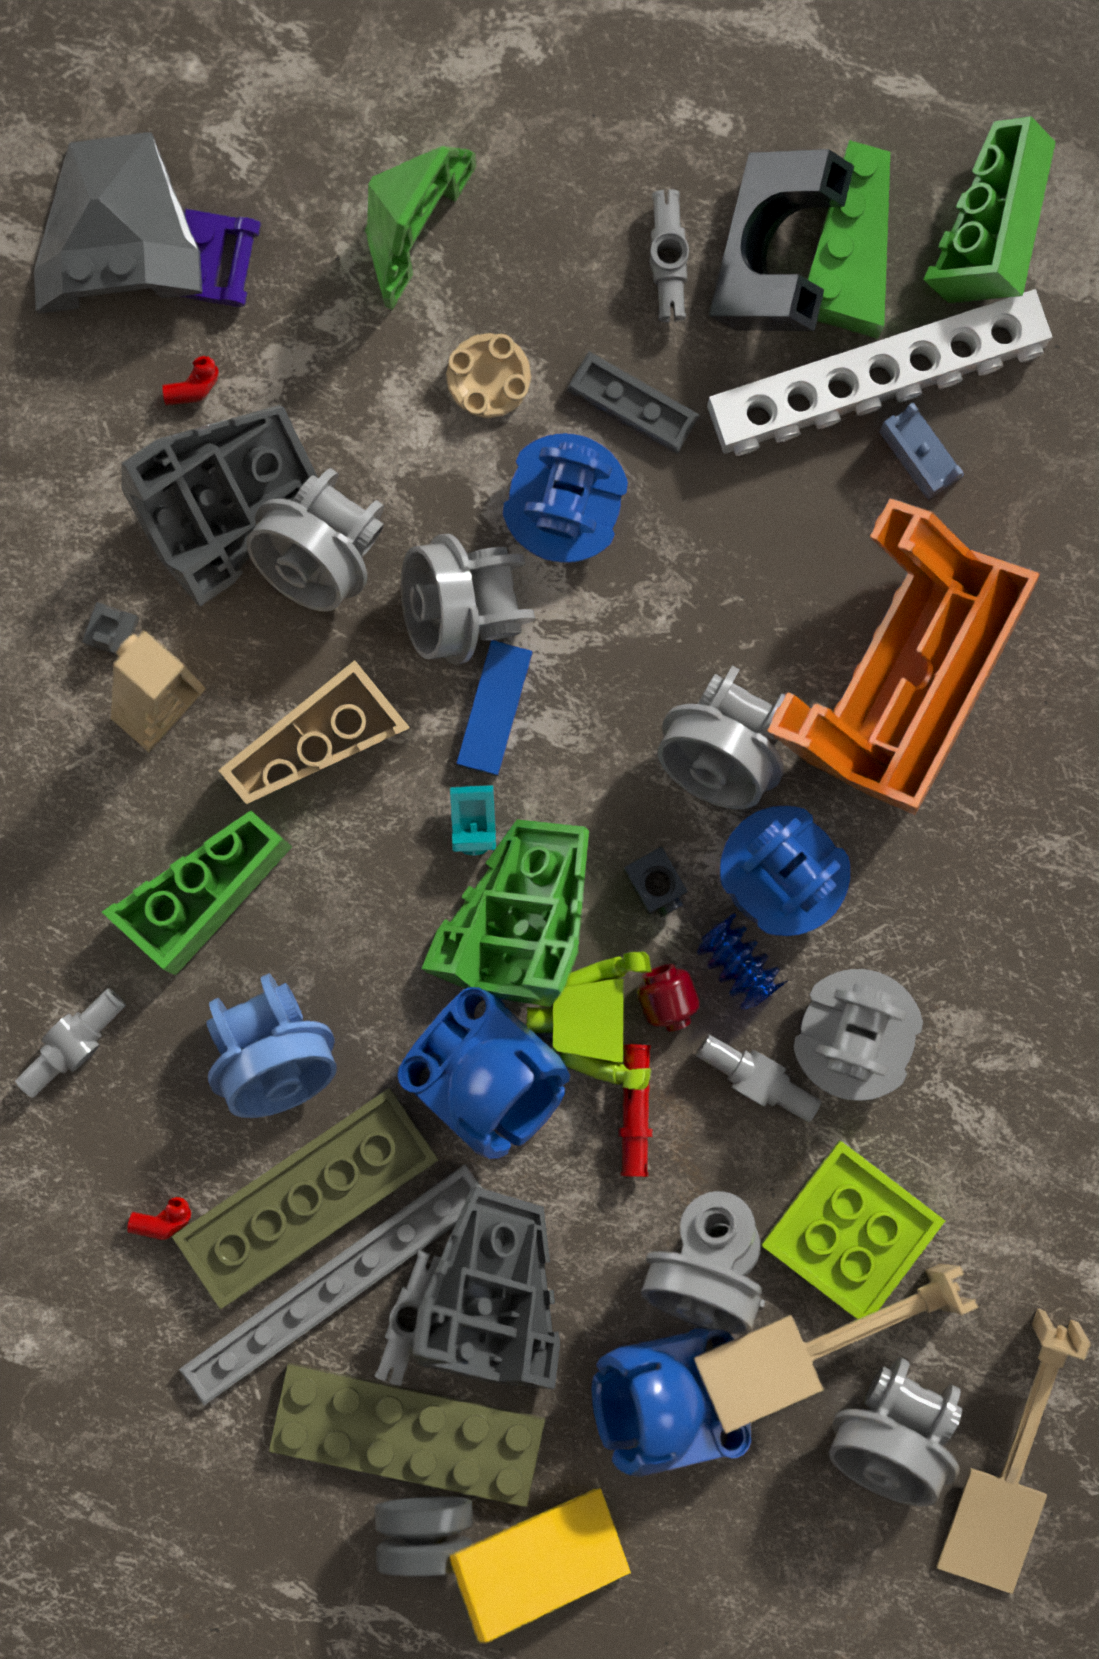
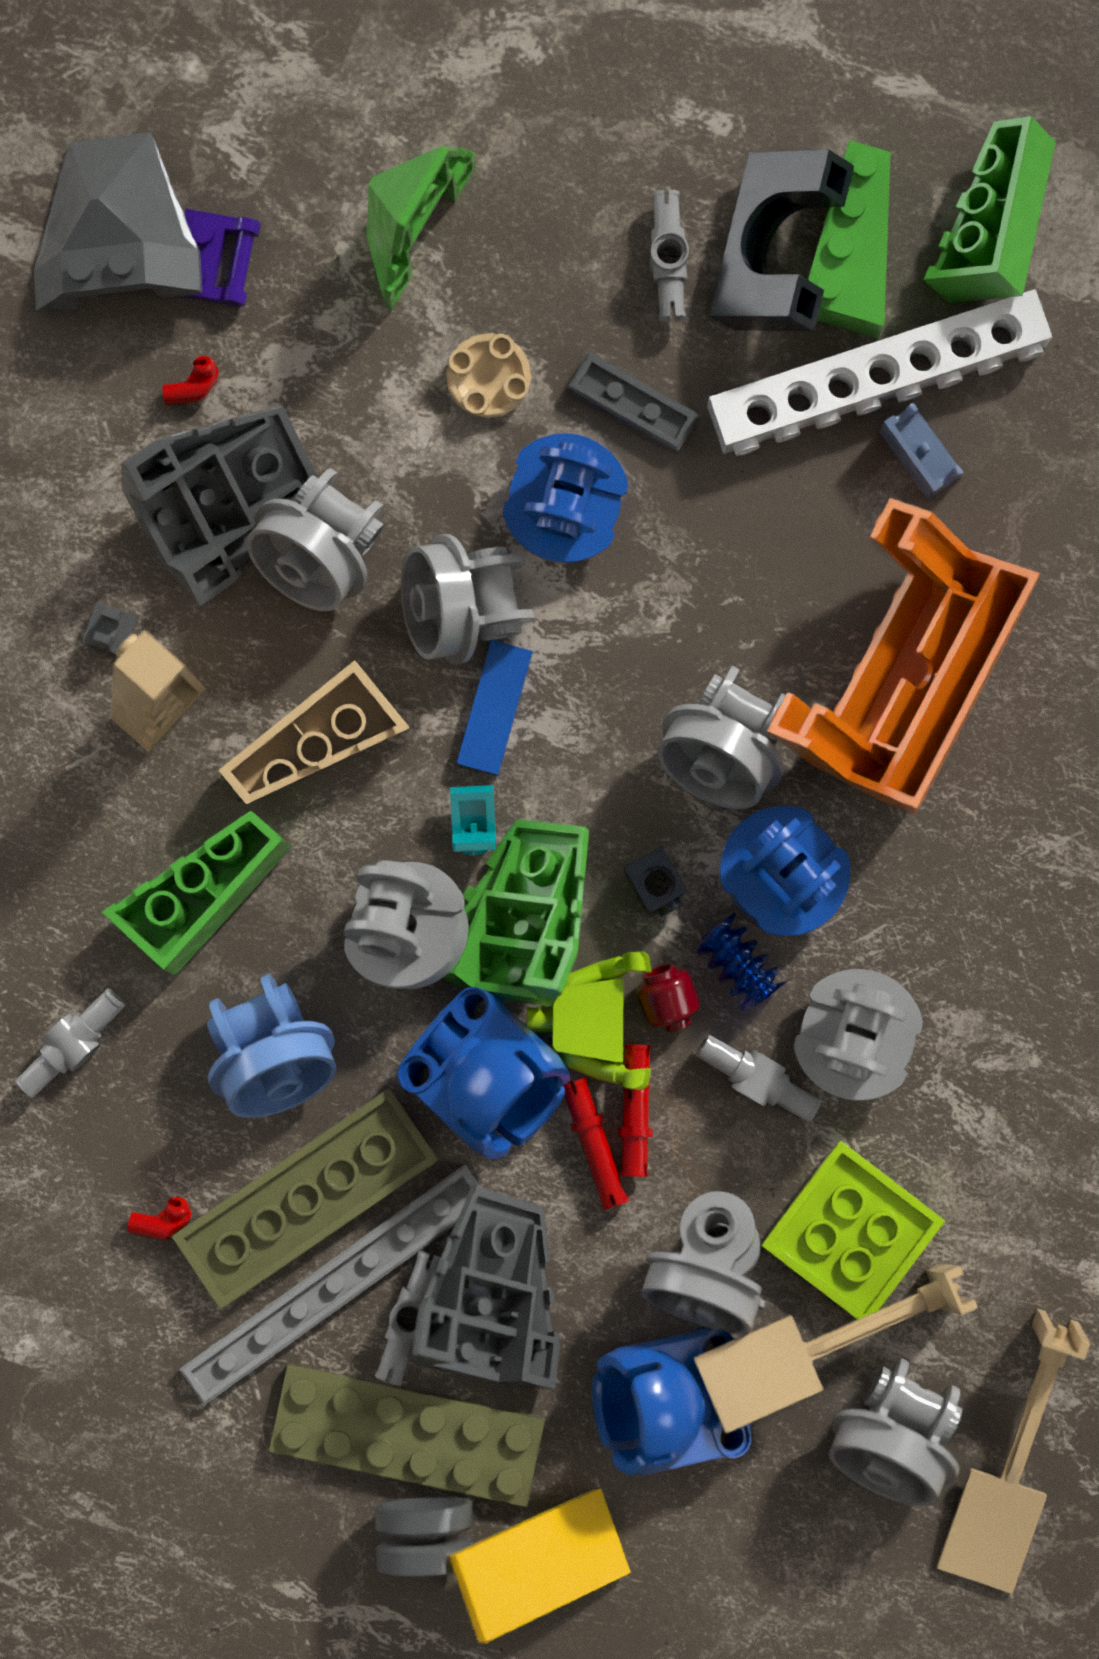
none -> light grey piece [344,861,468,989]
none -> red pin [563,1076,629,1210]

